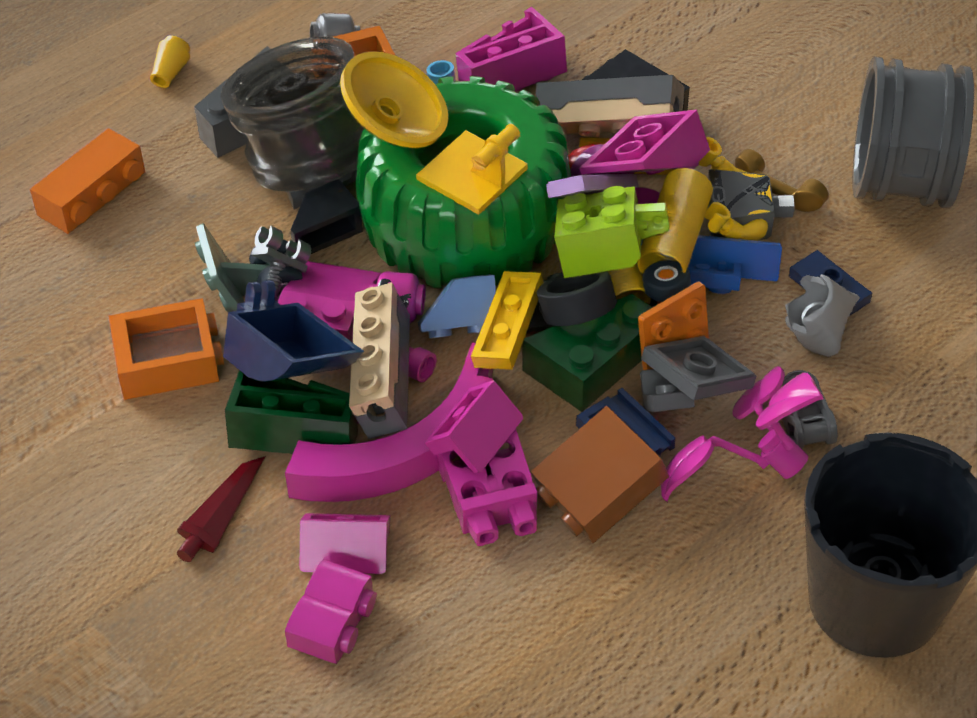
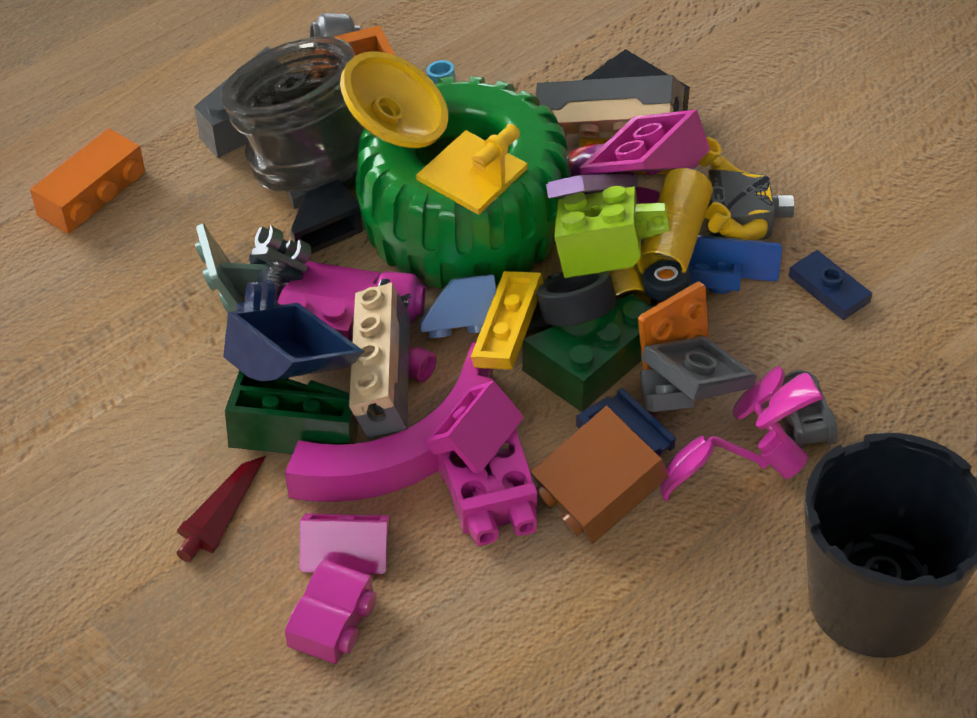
orange window [109,298,224,400] -> none
yellow cone [150,36,190,88] -> none
dark pink wedge [455,7,567,92] -> none
pearl gold bar [734,149,829,212] -> none
light grey hair [785,274,860,357] -> none
dark grey wheel [852,56,974,209] -> none

